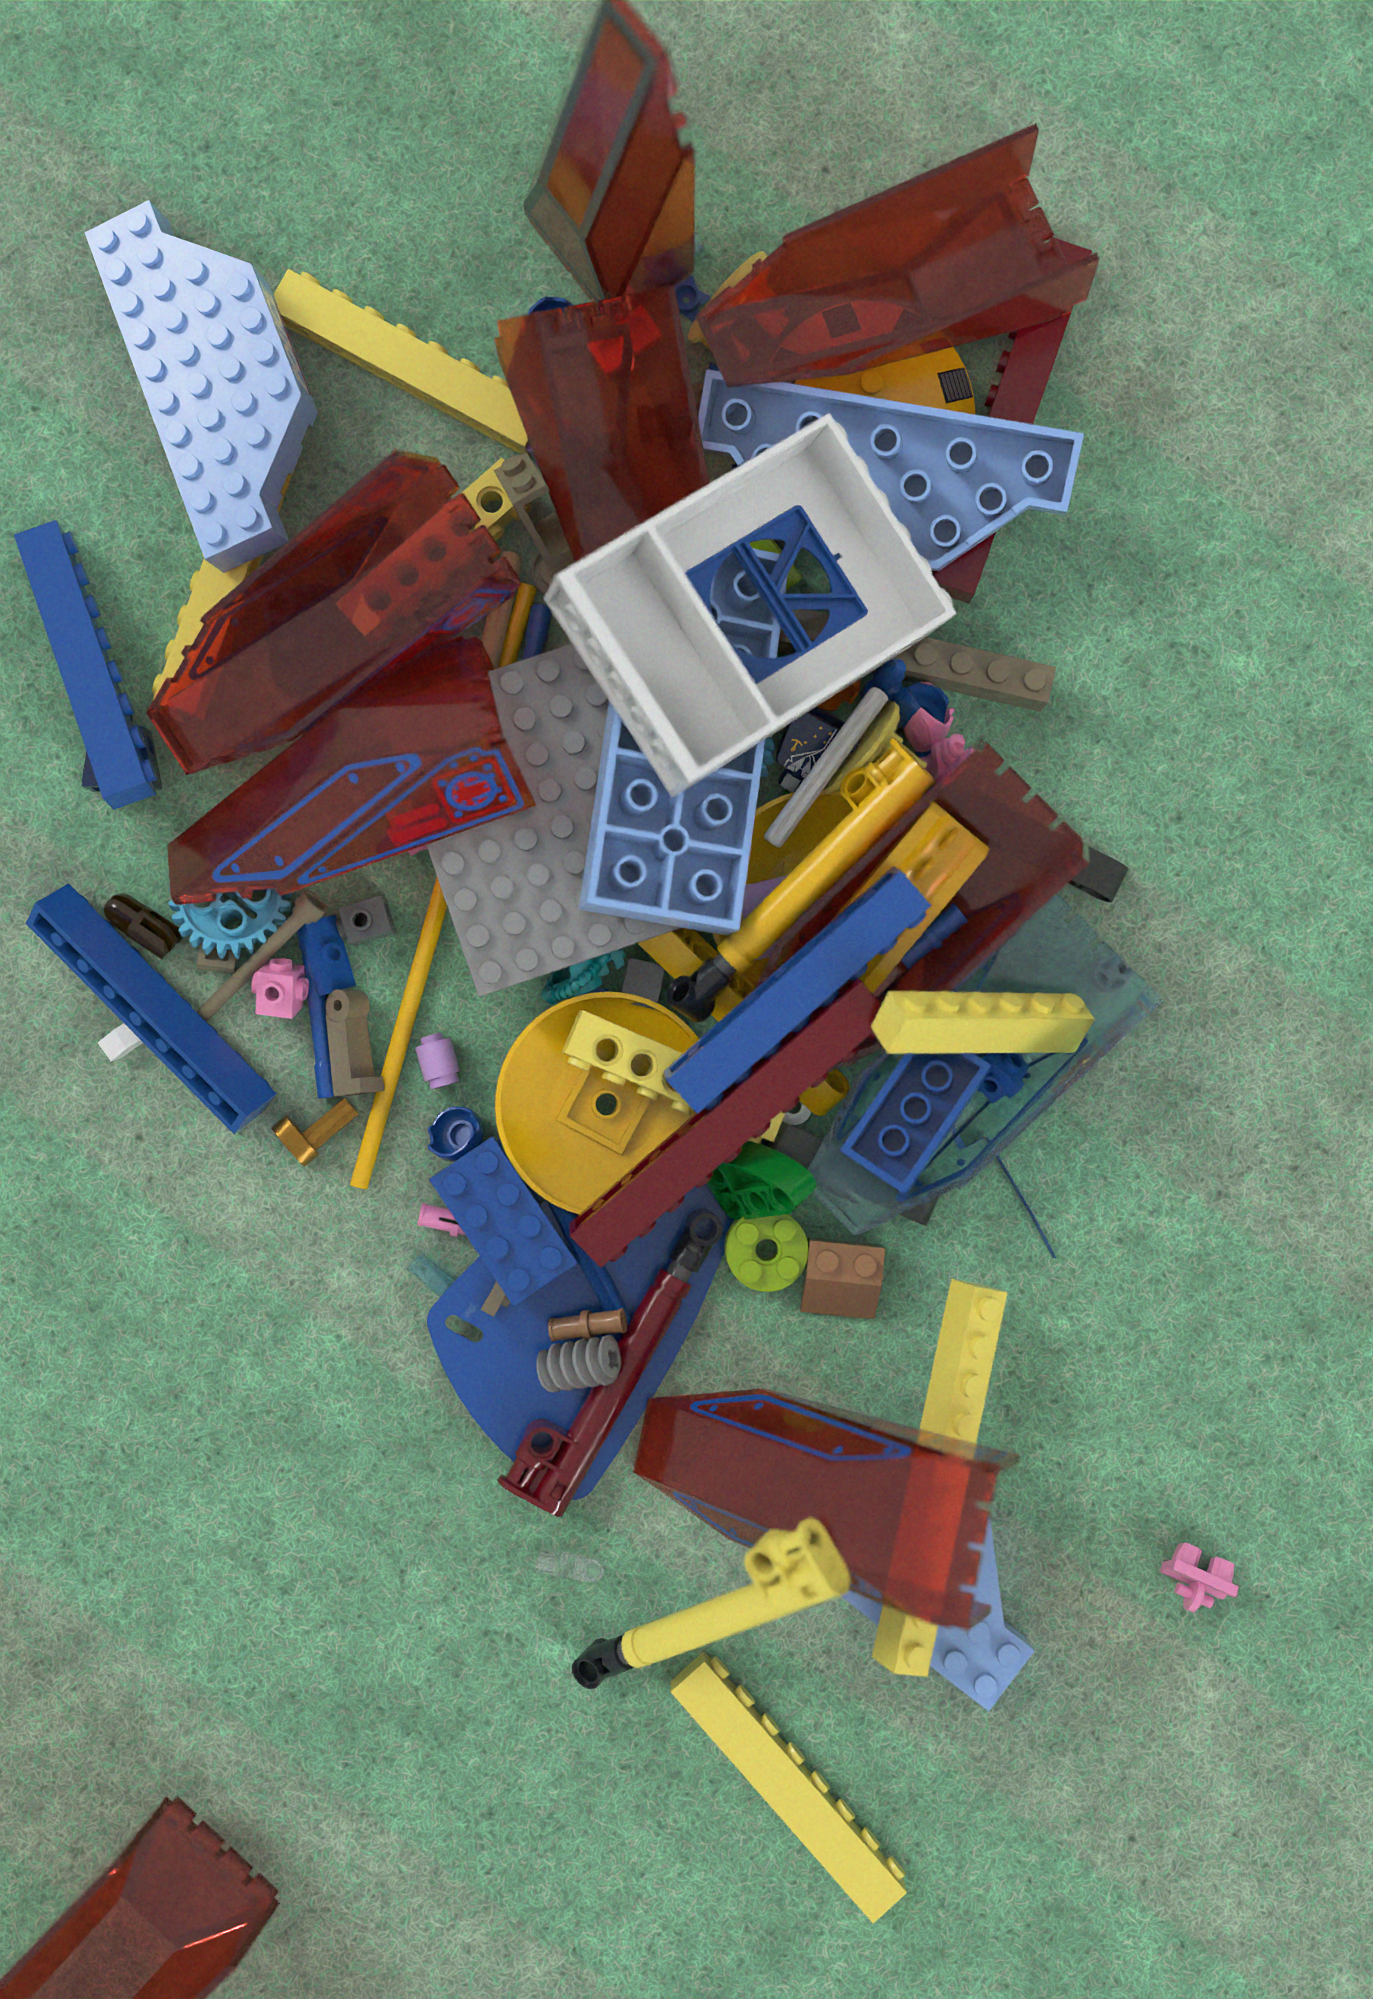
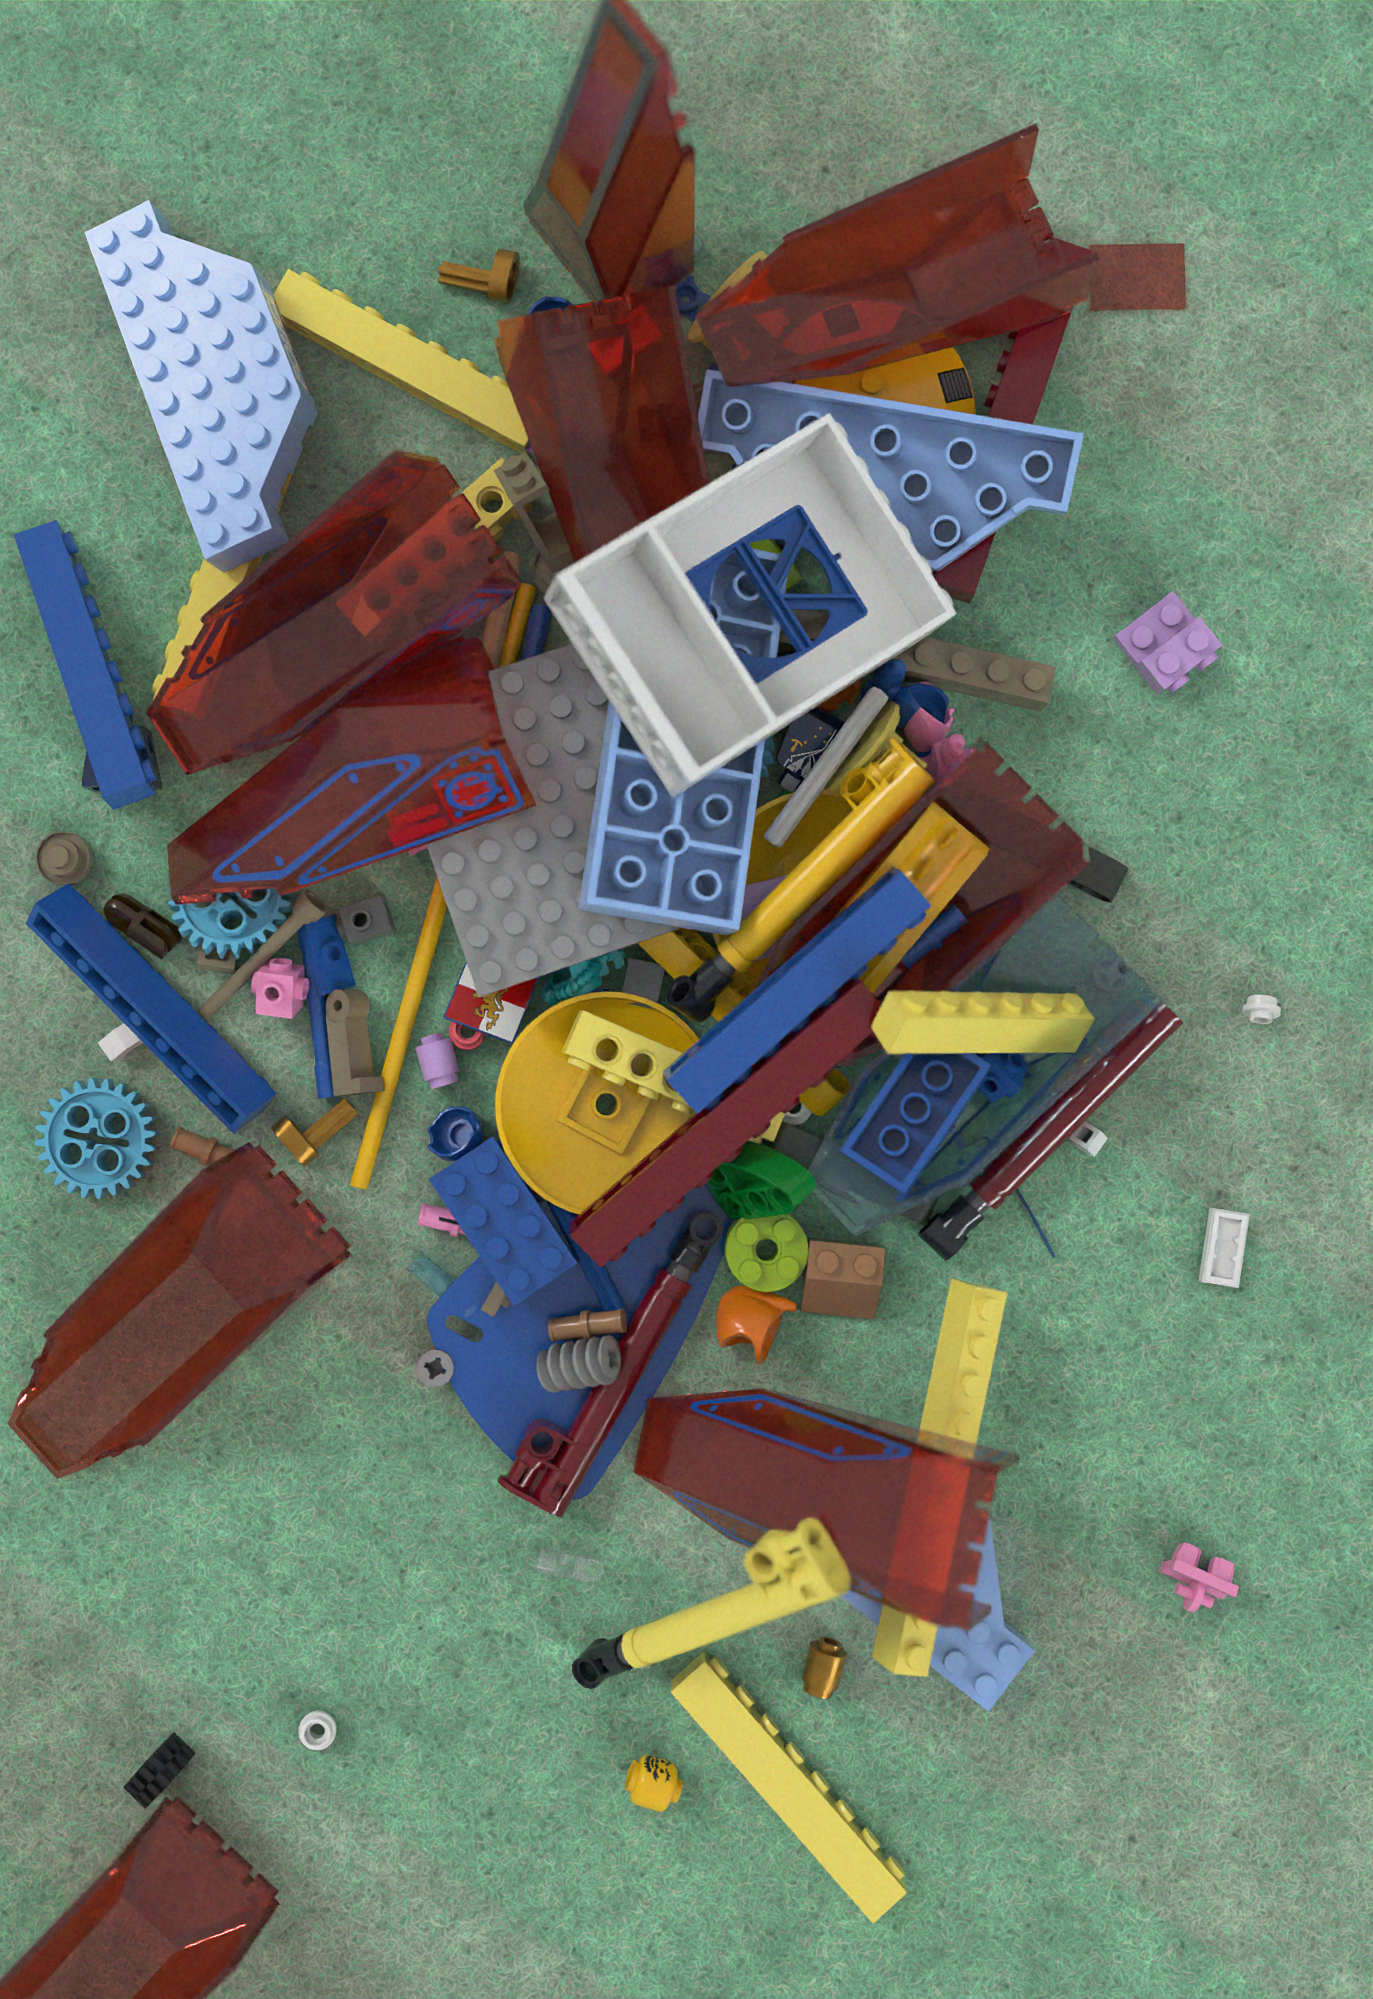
none -> clear red windscreen [8,1142,352,1479]
none -> medium azure gear [34,1078,160,1199]
none -> dark tan plate [35,831,93,886]
none -> black tyre [123,1732,195,1809]
none -> medium nougat pin [169,1126,249,1176]
none -> white plate [298,1710,337,1750]
none -> light grey wheel [416,1347,454,1387]
none -> pearl gold piece [438,248,520,304]
none -> flag [443,962,540,1044]
none -> coral plate [449,1022,486,1050]
none -> yellow head [624,1754,683,1812]
none -> orange piece [716,1286,797,1365]
none -> pearl gold brick [802,1637,847,1699]
none -> dark red piece [918,995,1183,1261]
none -> white piece [1069,1121,1108,1157]
none -> clear red piece [1089,243,1186,312]
none -> lavender plate [1113,591,1222,695]
none -> white plate [1198,1207,1250,1288]
none -> white plate [1242,995,1281,1024]

